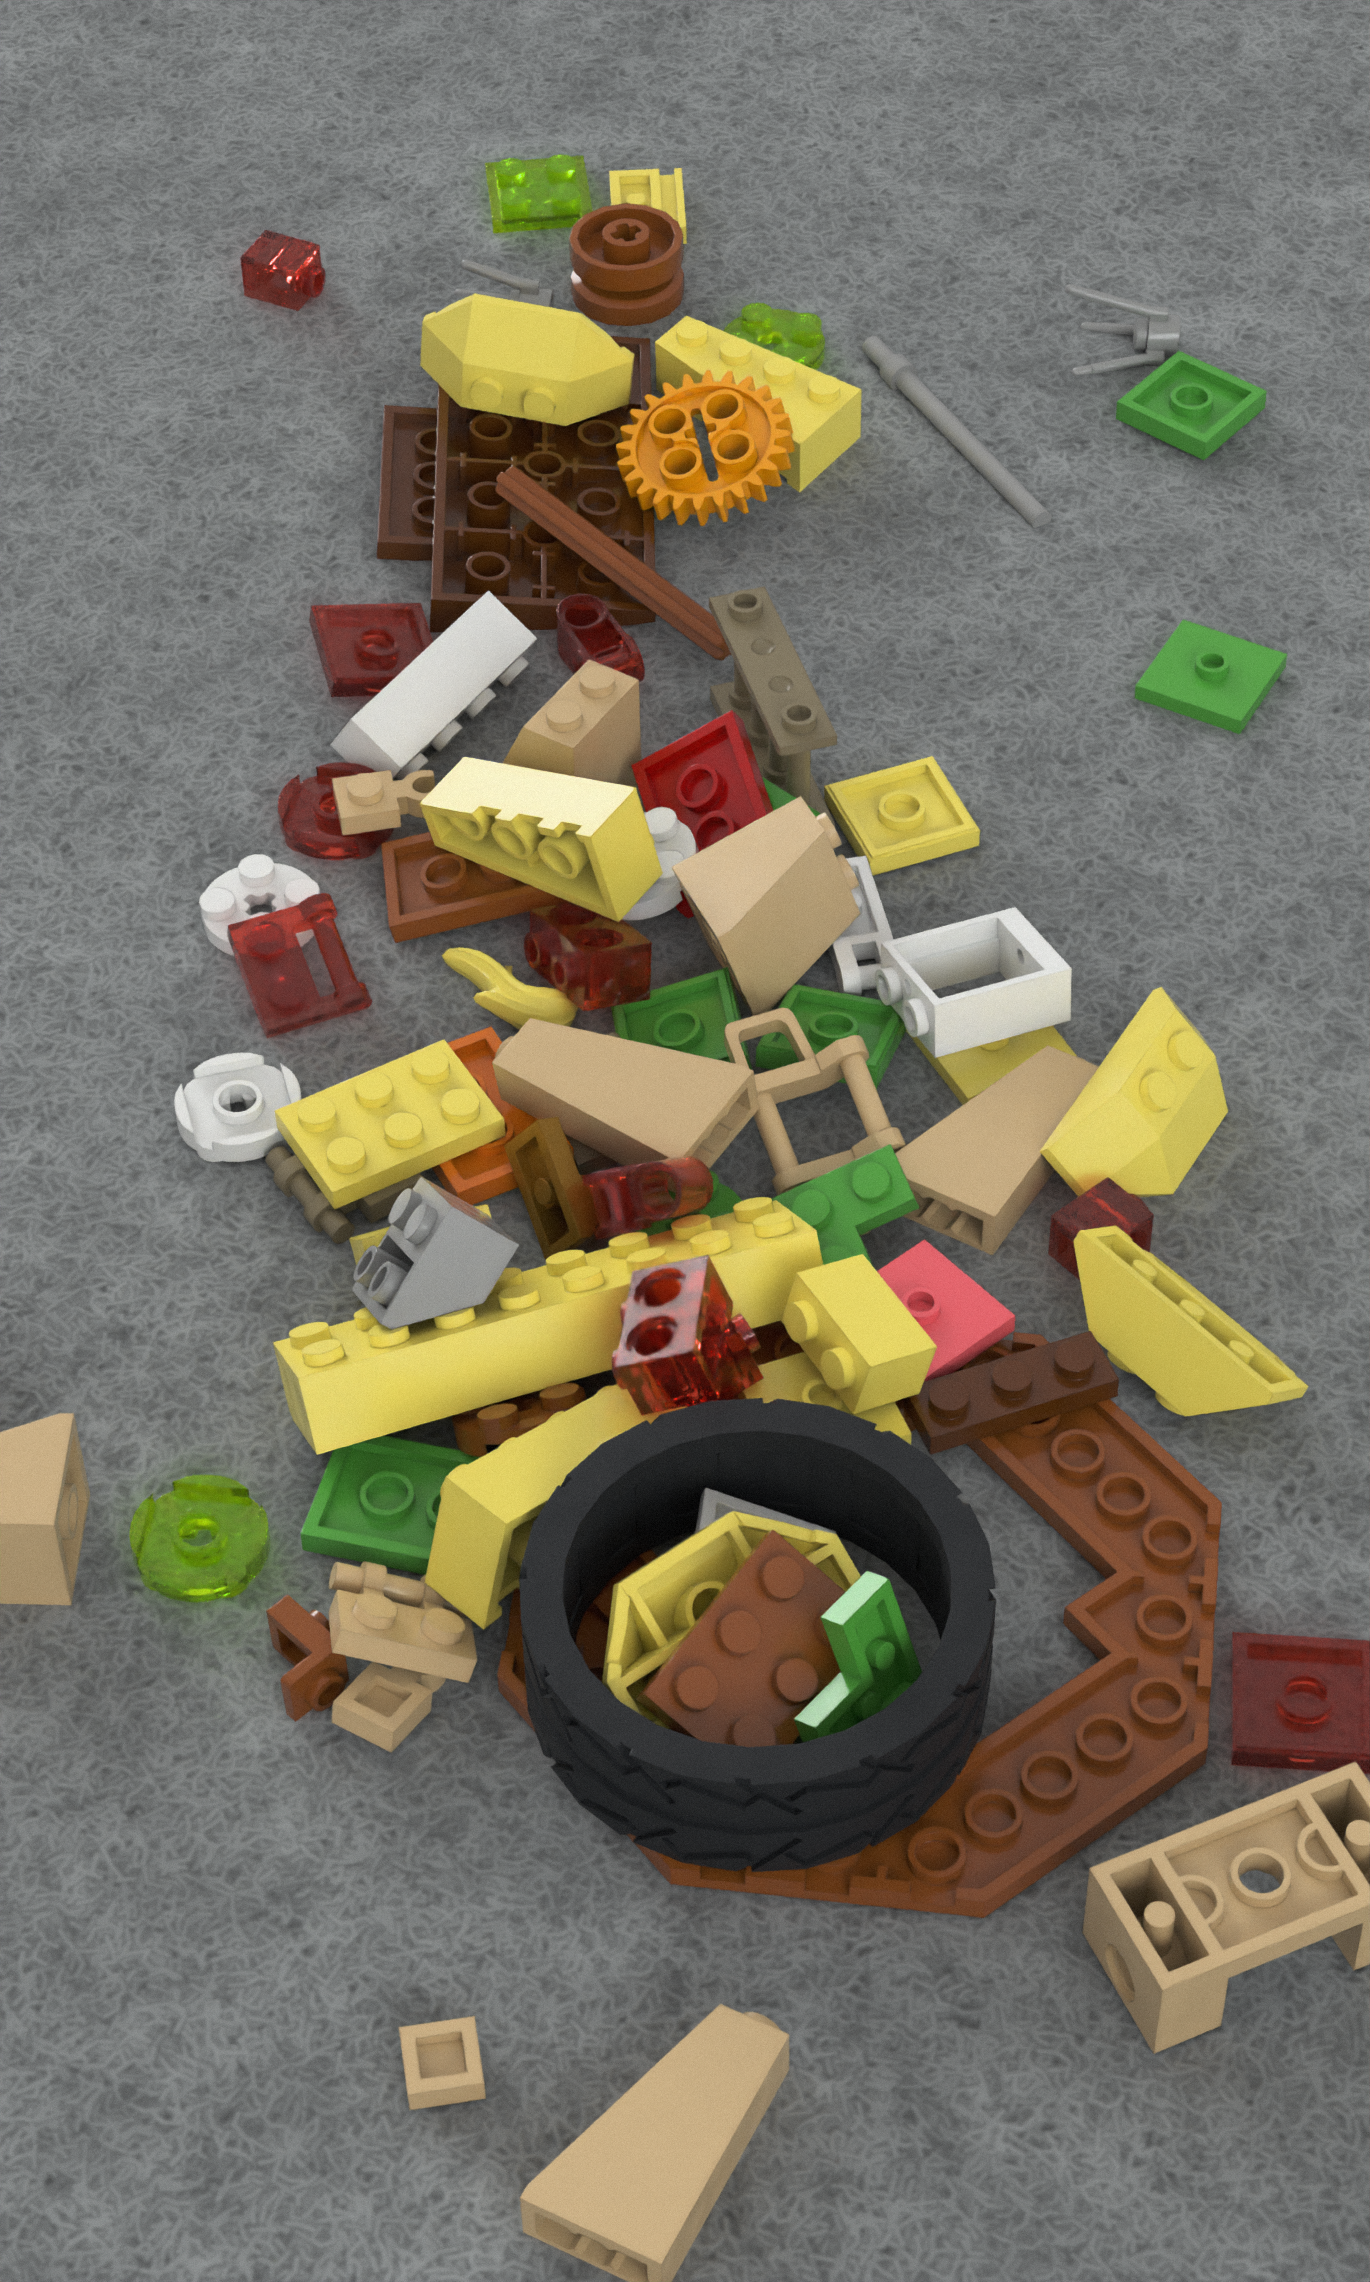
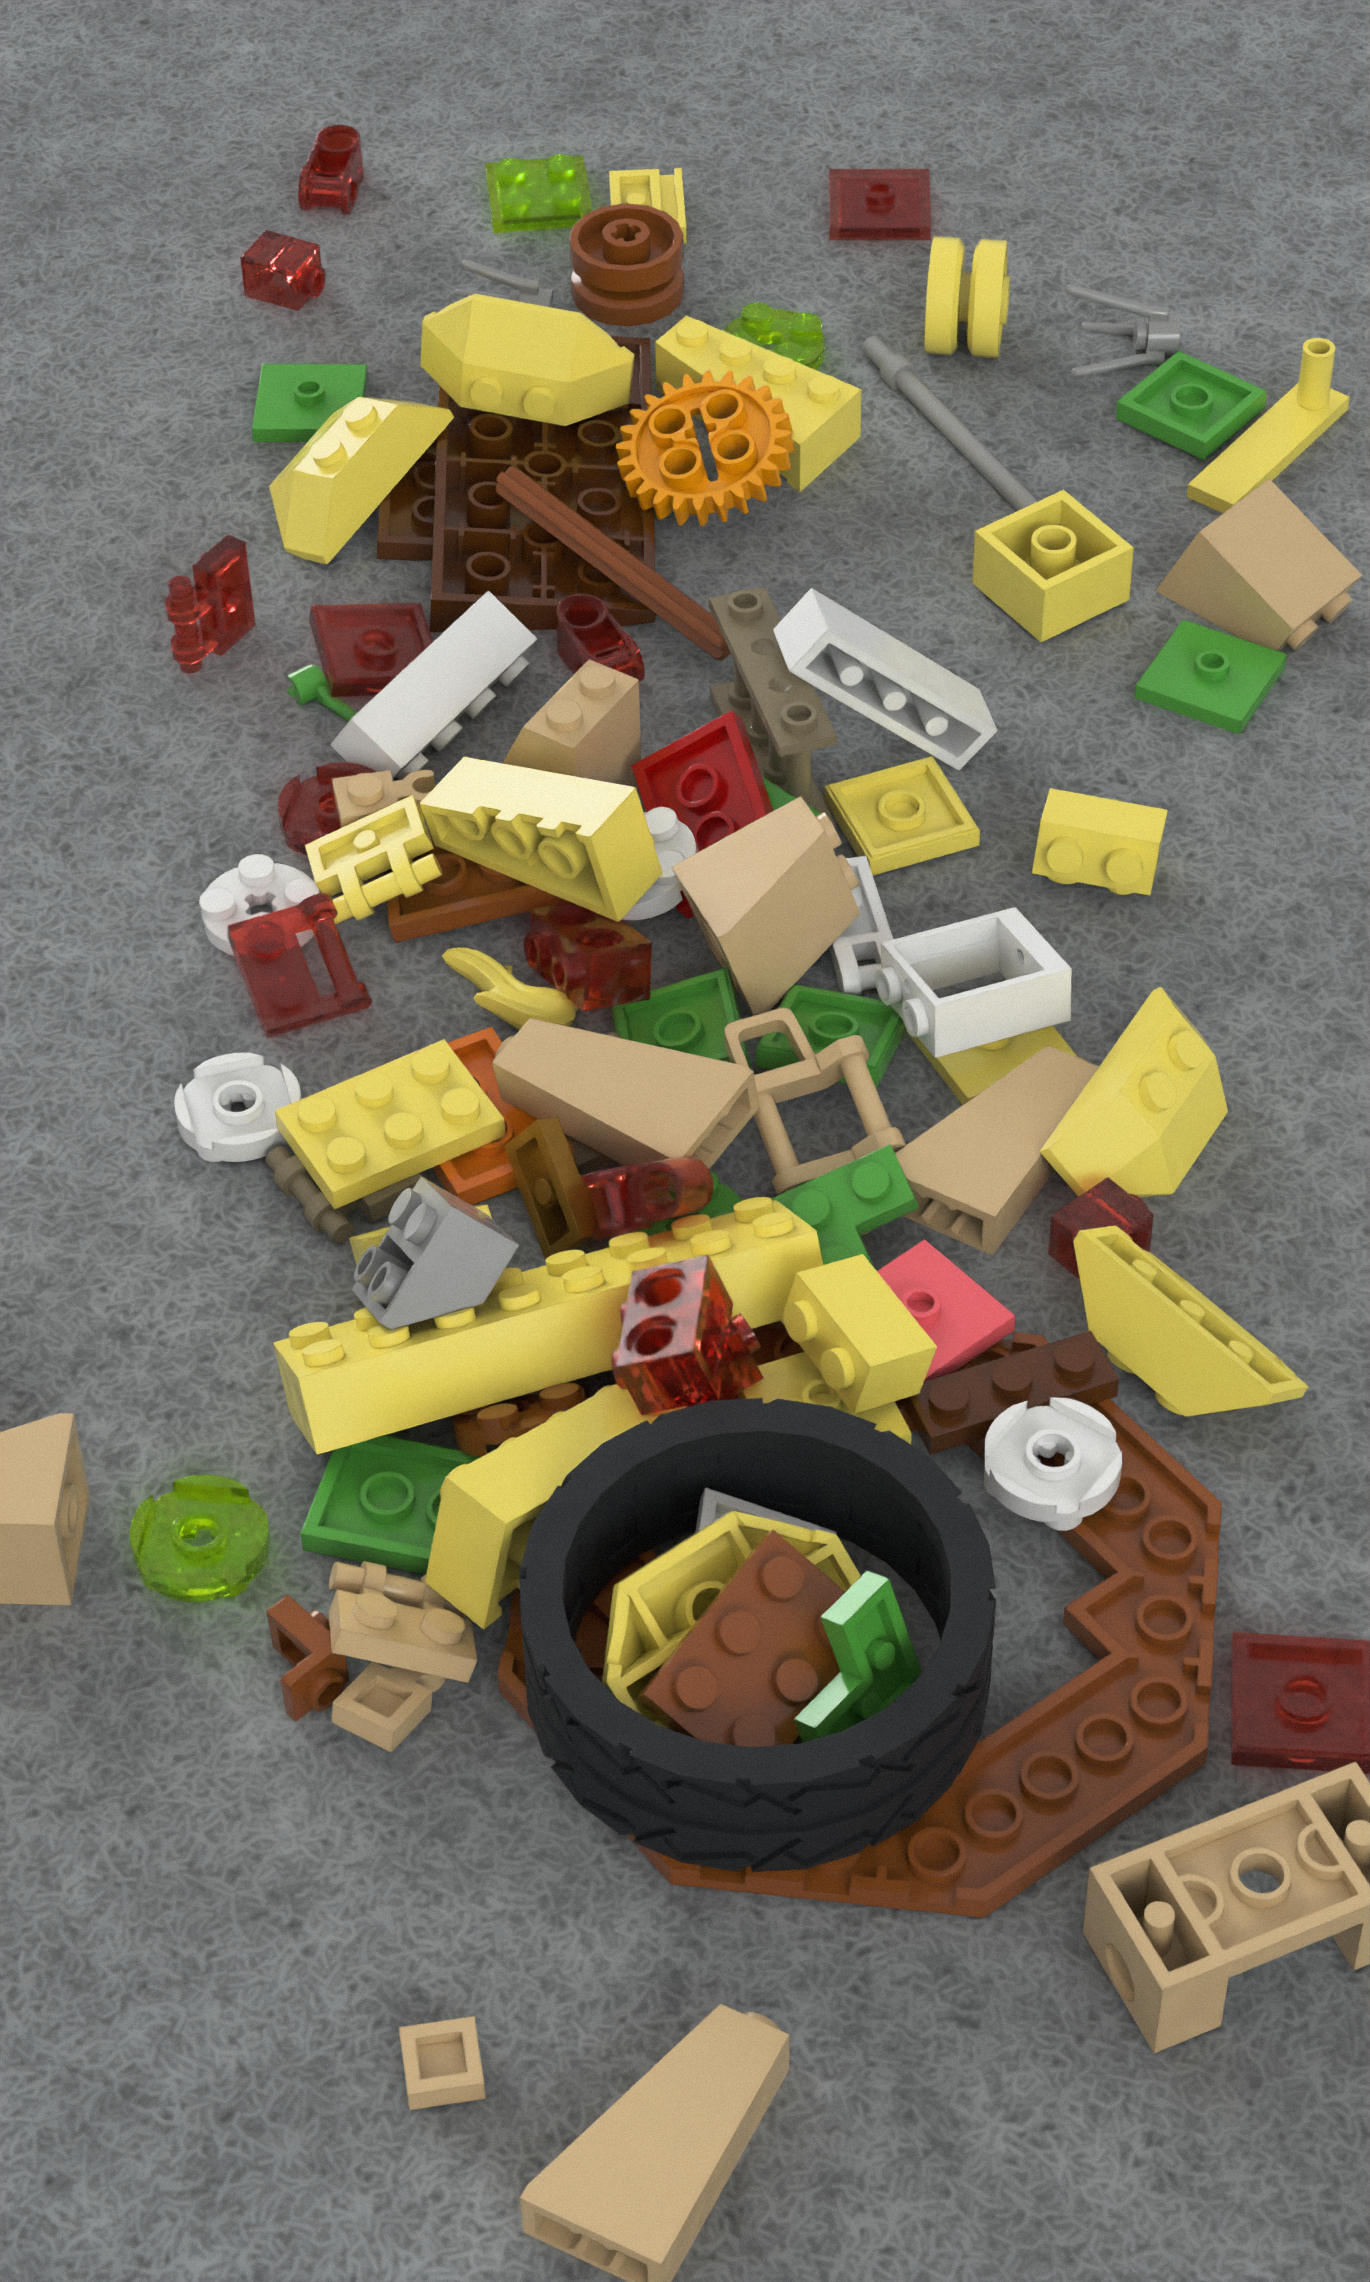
none -> clear red plate [165,534,256,674]
none -> bright green plate [252,364,368,442]
none -> light yellow wedge [269,397,454,565]
none -> bright green hand [287,665,358,722]
none -> clear red piece [298,125,364,214]
none -> light yellow plate [305,795,443,926]
none -> white brick [773,588,998,770]
none -> clear red plate [829,169,931,240]
none -> light yellow wheel [924,236,1010,359]
none -> light yellow brick [972,490,1134,643]
none -> white plate [984,1398,1122,1531]
none -> light yellow brick [1032,788,1168,896]
none -> tan slope [1156,479,1362,651]
none -> light yellow piece [1187,338,1350,513]

